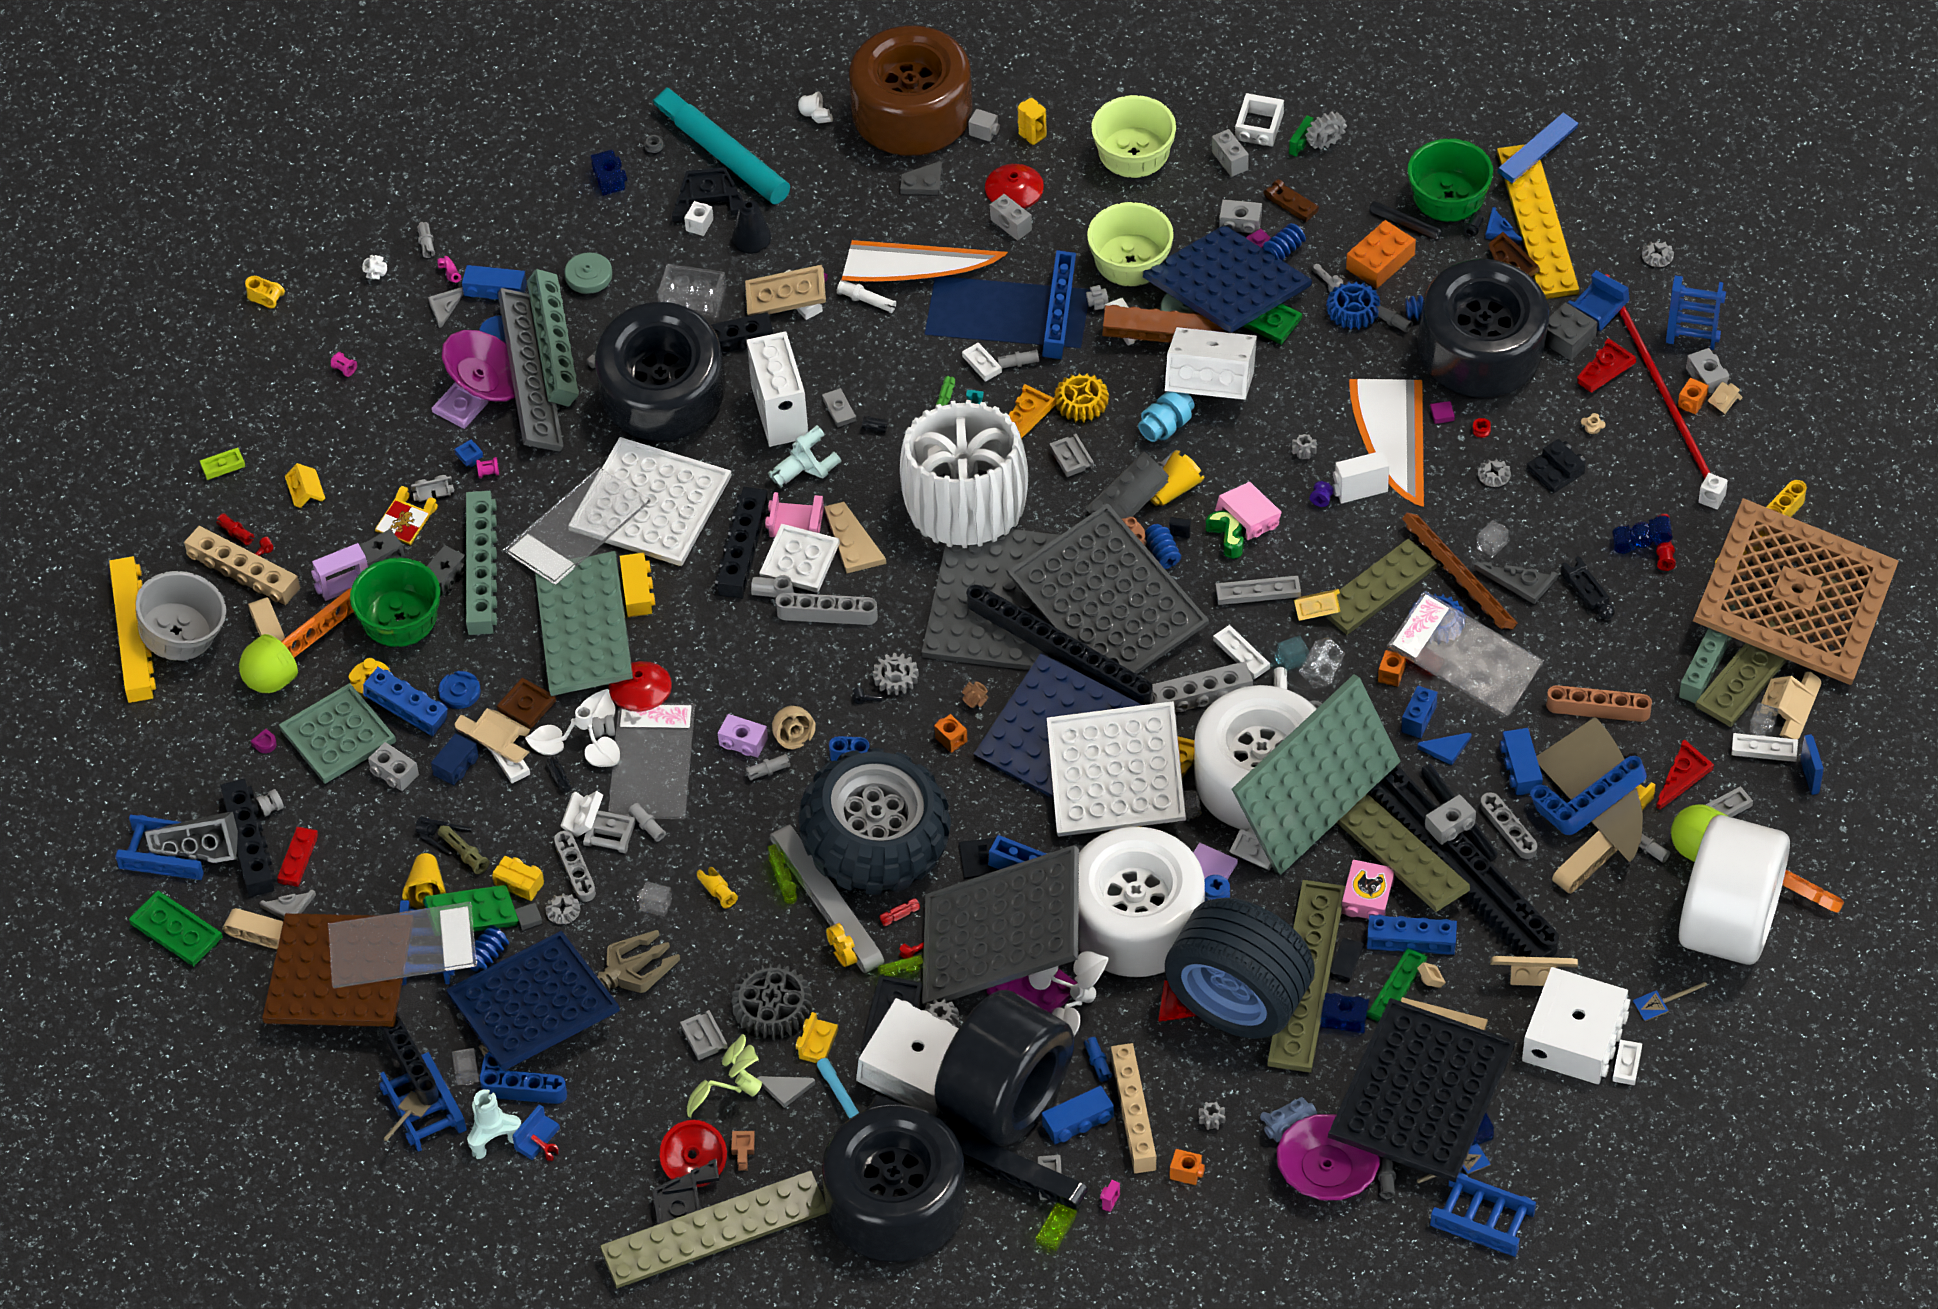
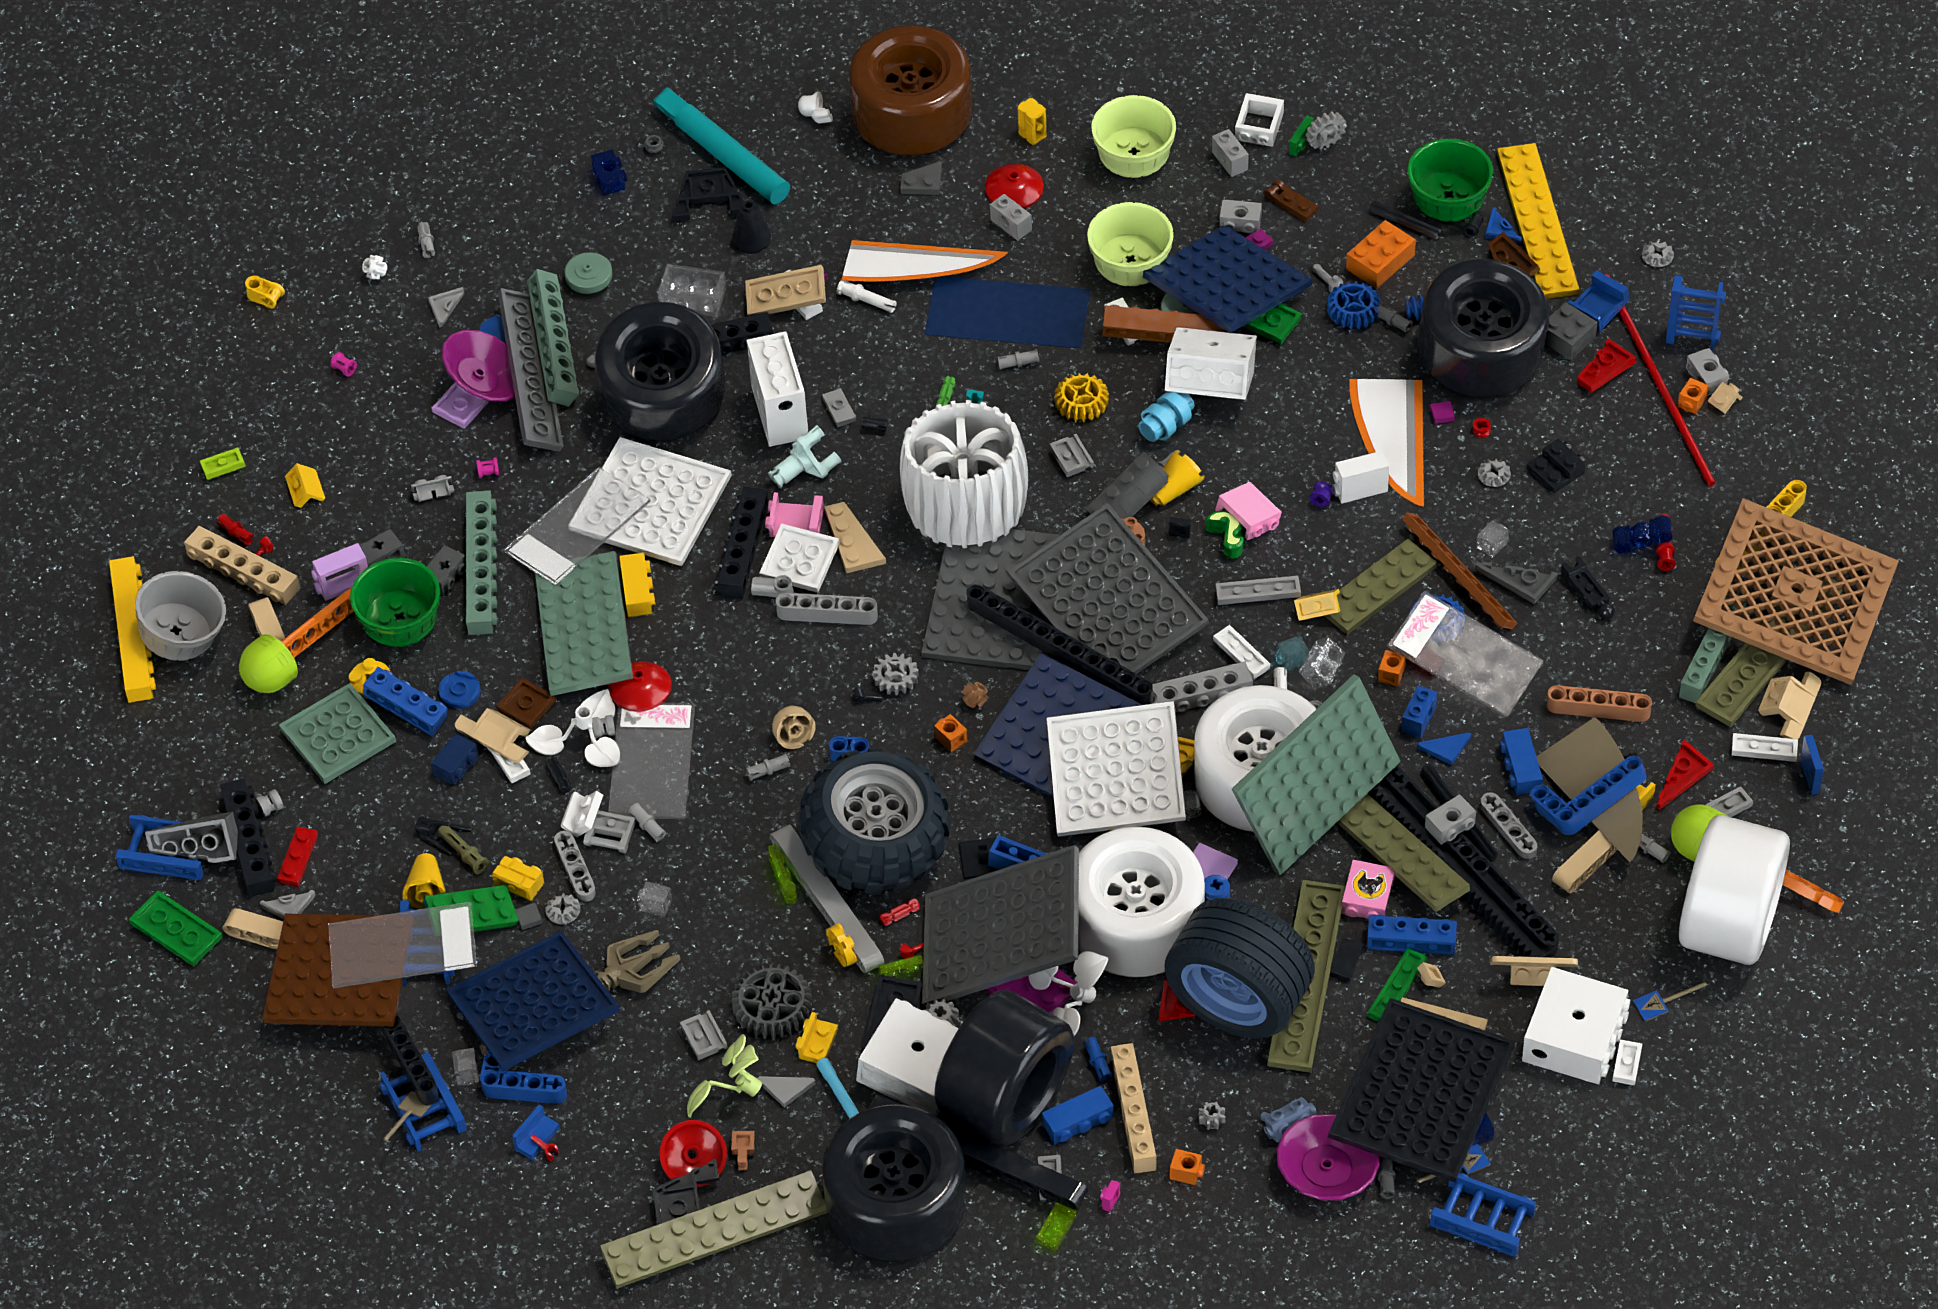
magenta tile [250,729,277,753] -> none
light grey brick [368,742,419,791] -> none
flag [375,486,438,546] -> none
dark pink arm [437,256,461,283] -> none
blue tile [454,439,483,468] -> none
blue brick [462,265,527,299] -> none
blue piece [467,925,509,972] -> none
light aqua wheel [467,1090,521,1159] -> none
white brick [685,201,713,236] -> none
yellow piece [697,867,738,909] -> none
lavender brick [718,714,768,758] -> none
white plate [962,342,1002,382] -> none
light grey brick [968,109,1000,141] -> none
light orange wing [1009,384,1056,438] -> none
blue brick [1042,250,1076,359] -> none
light grey gear [1086,285,1109,310] -> none
blue piece [1145,524,1181,569] -> none
white bracket [1229,828,1271,871] -> none
blue piece [1263,223,1306,260] -> none
light grey gear [1292,434,1317,459] -> none
clear blue brick [1321,993,1369,1033] -> none
tile [1497,112,1579,183] -> none
tan plate [1581,413,1605,434] -> none
white brick [1698,473,1728,510] -> none
clear brick [1749,703,1779,736] -> none

